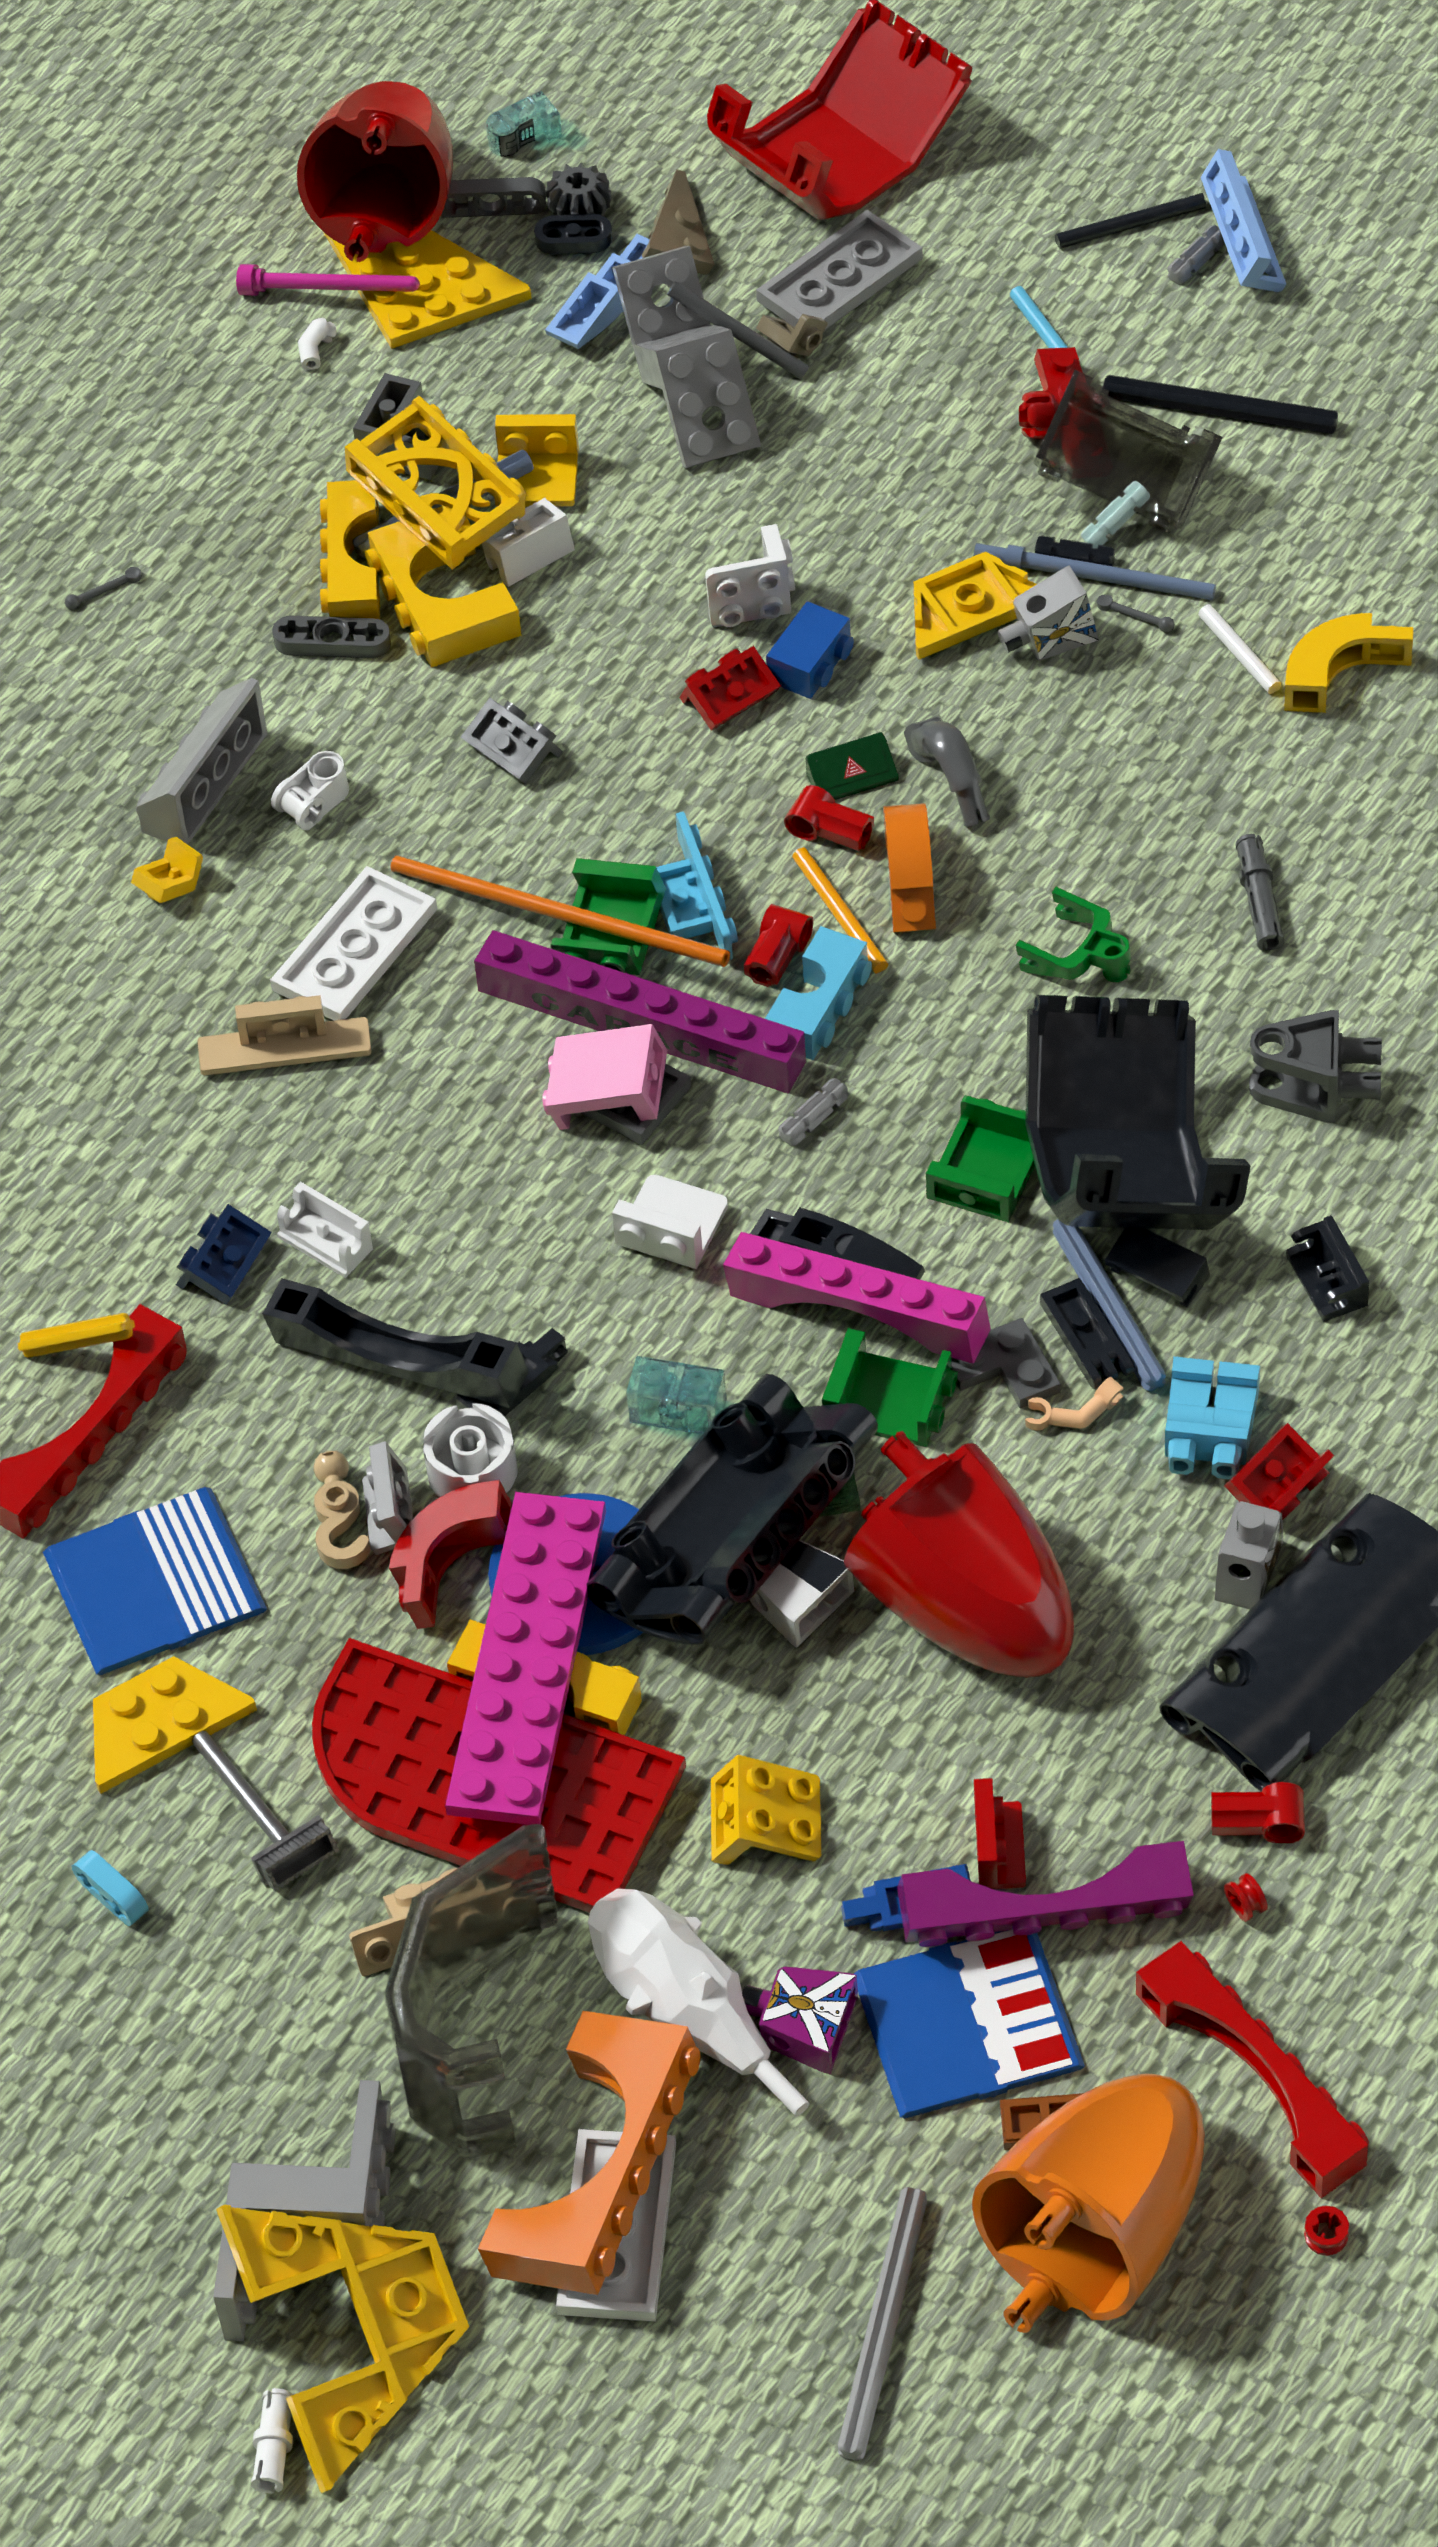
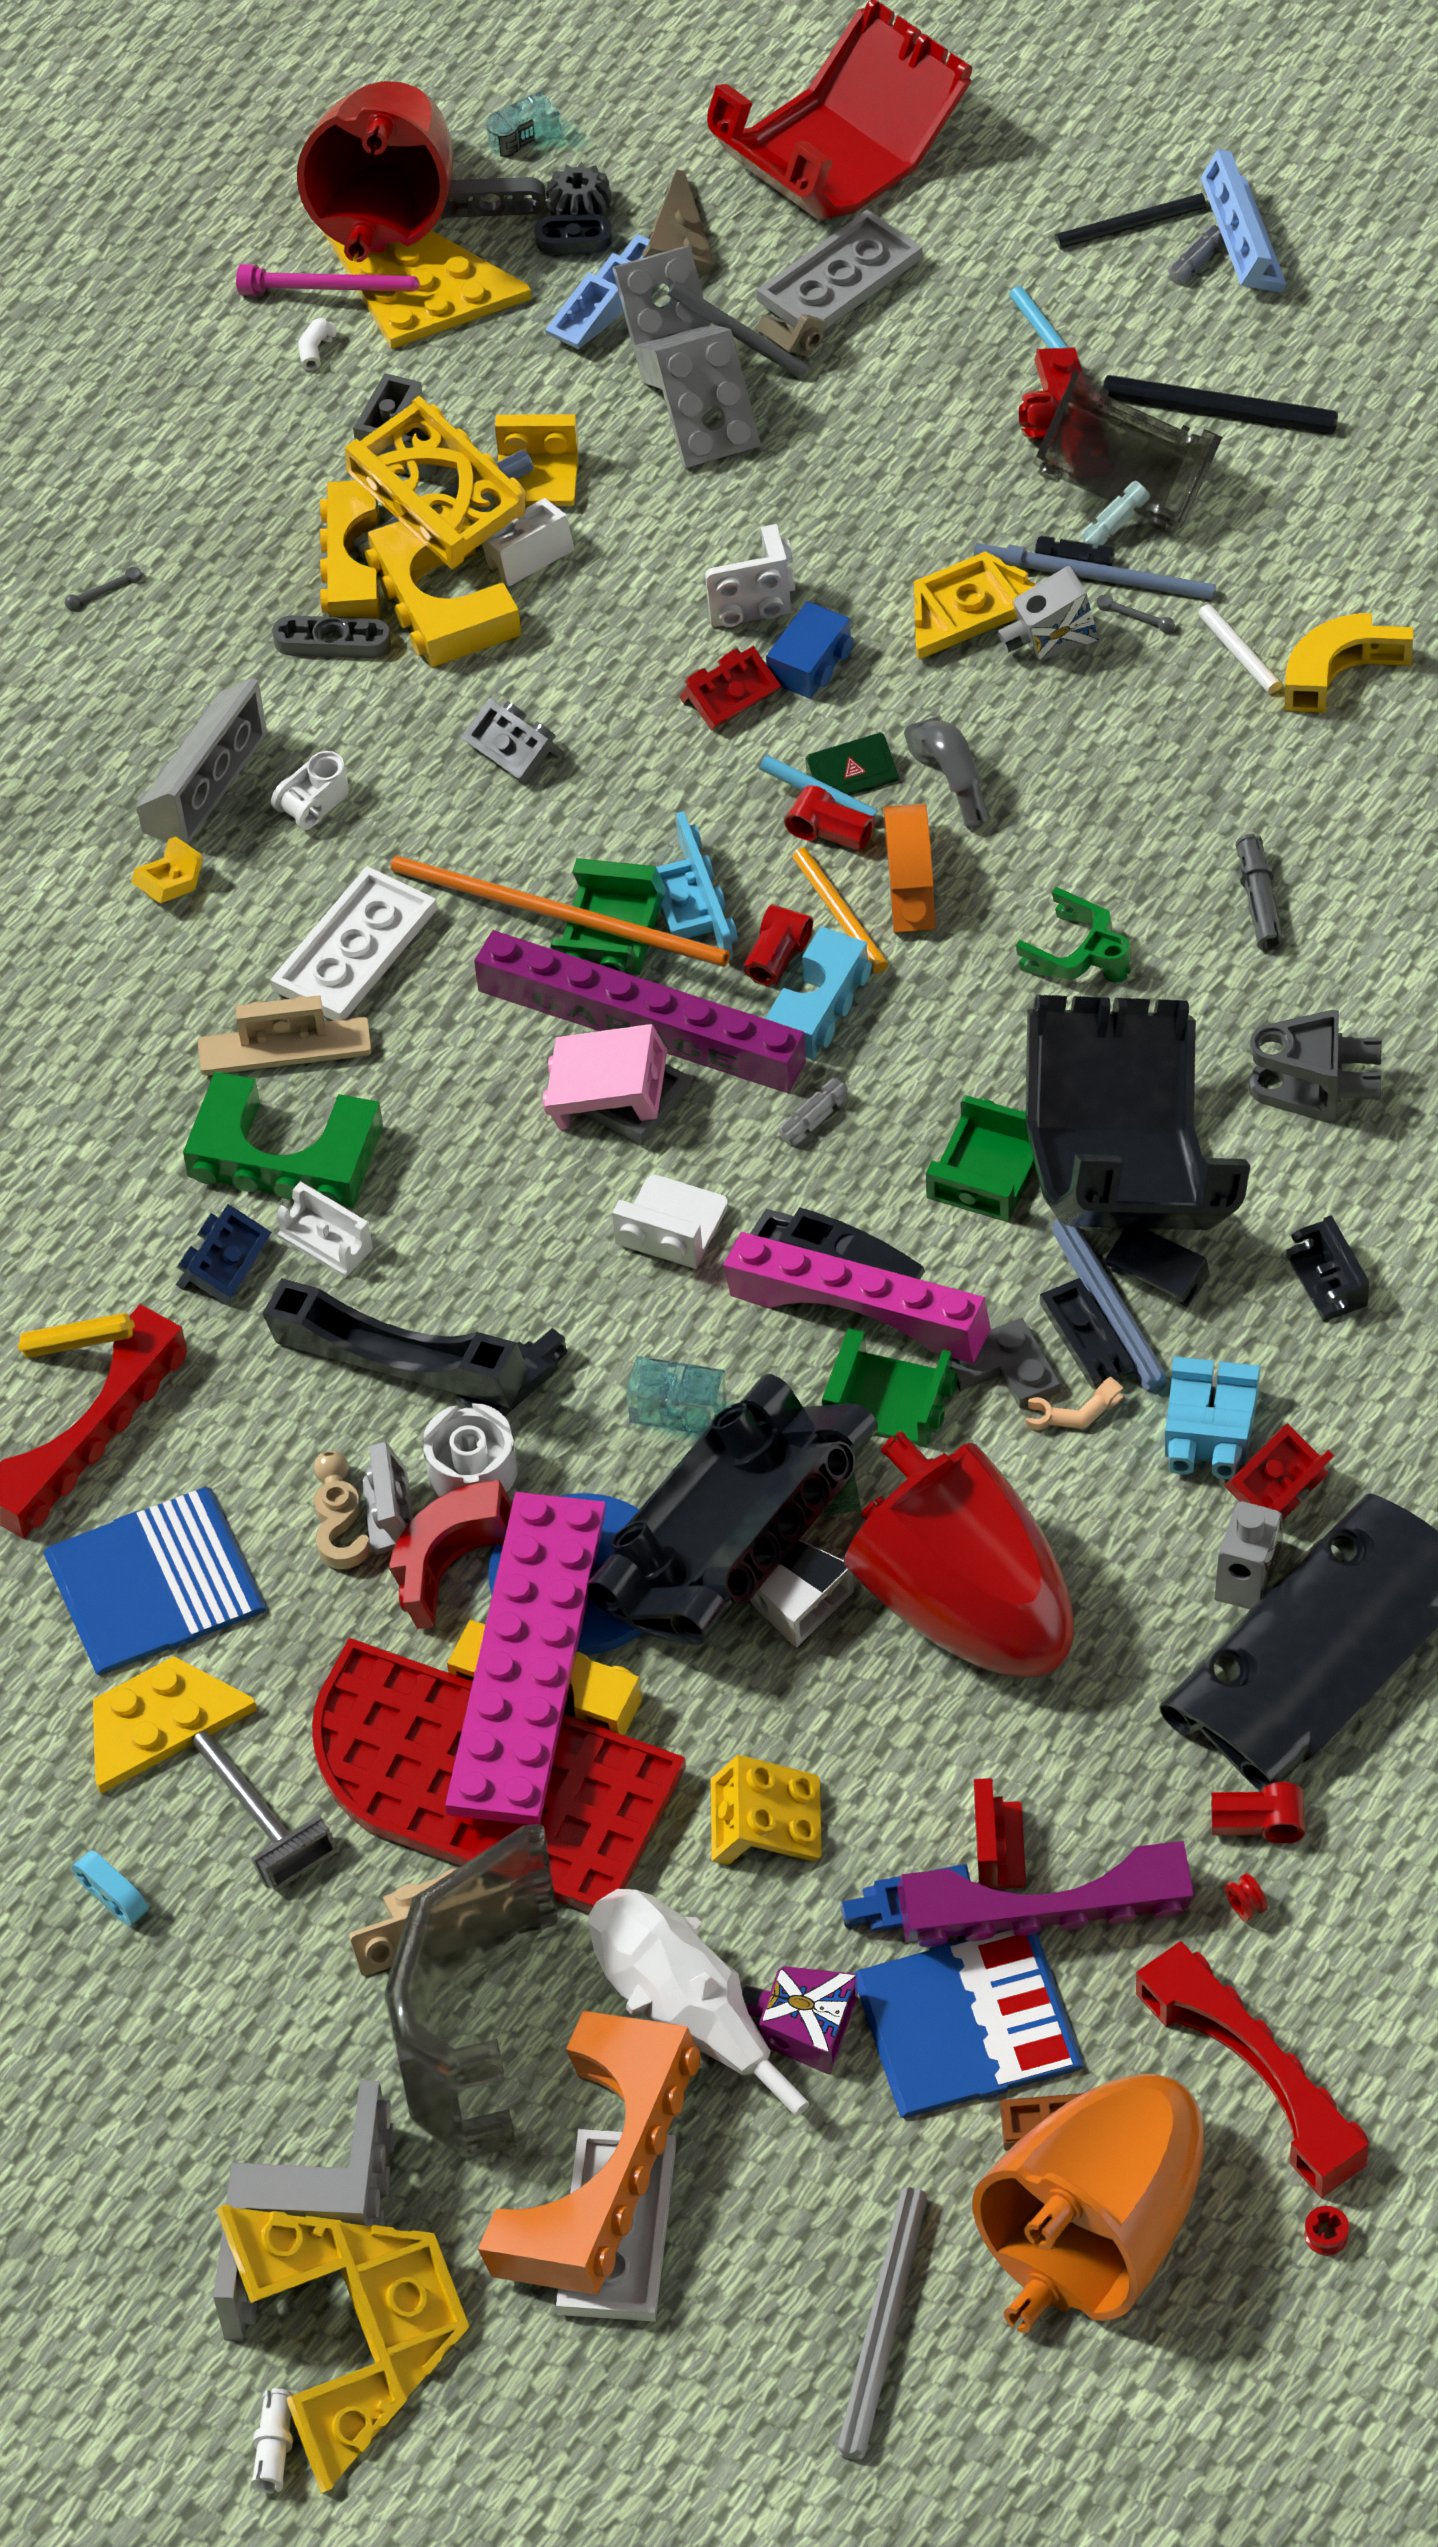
none -> green arch [183,1071,383,1208]
none -> medium azure bar [759,755,878,819]

